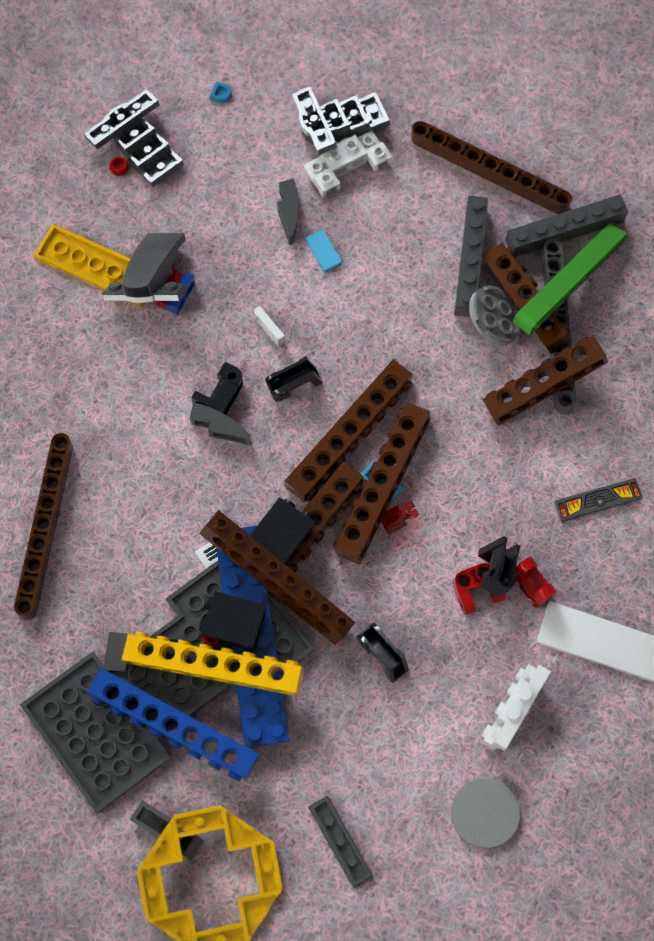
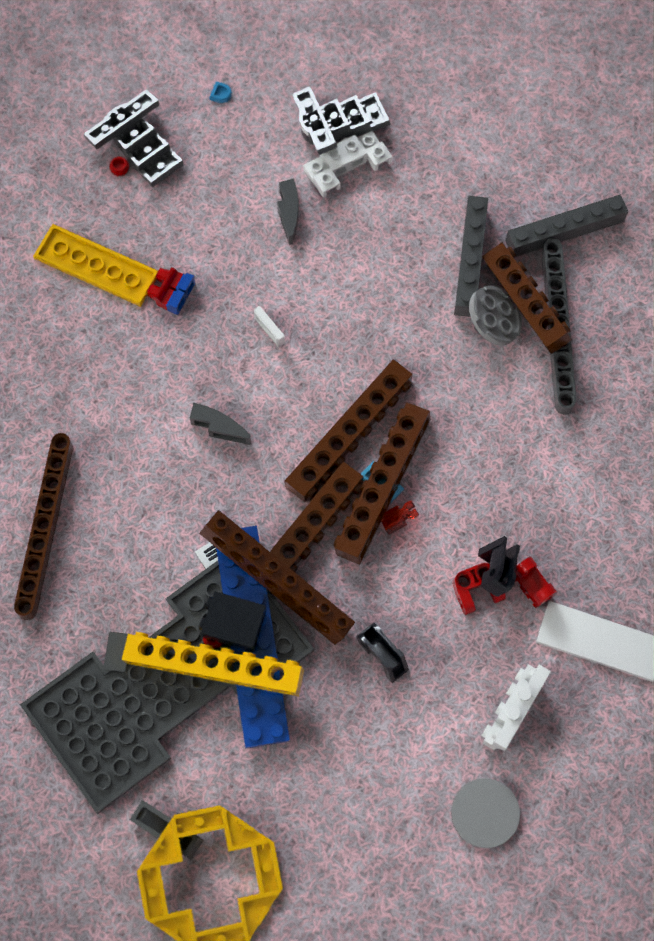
blue brick [87,668,259,782] -> none
dark grey slope [102,233,187,303] -> none
black piece [191,362,243,415] -> none
black brick [250,497,315,565] -> none
black piece [265,356,323,402] -> none
medium azure tile [306,230,342,273] -> none
dark grey tile [308,795,374,889] -> none
reddish brown beam [411,121,572,214] -> none
reddish brown brick [482,335,609,426] -> none
bright green beam [513,222,628,335] -> none
tile [554,478,643,522] -> none

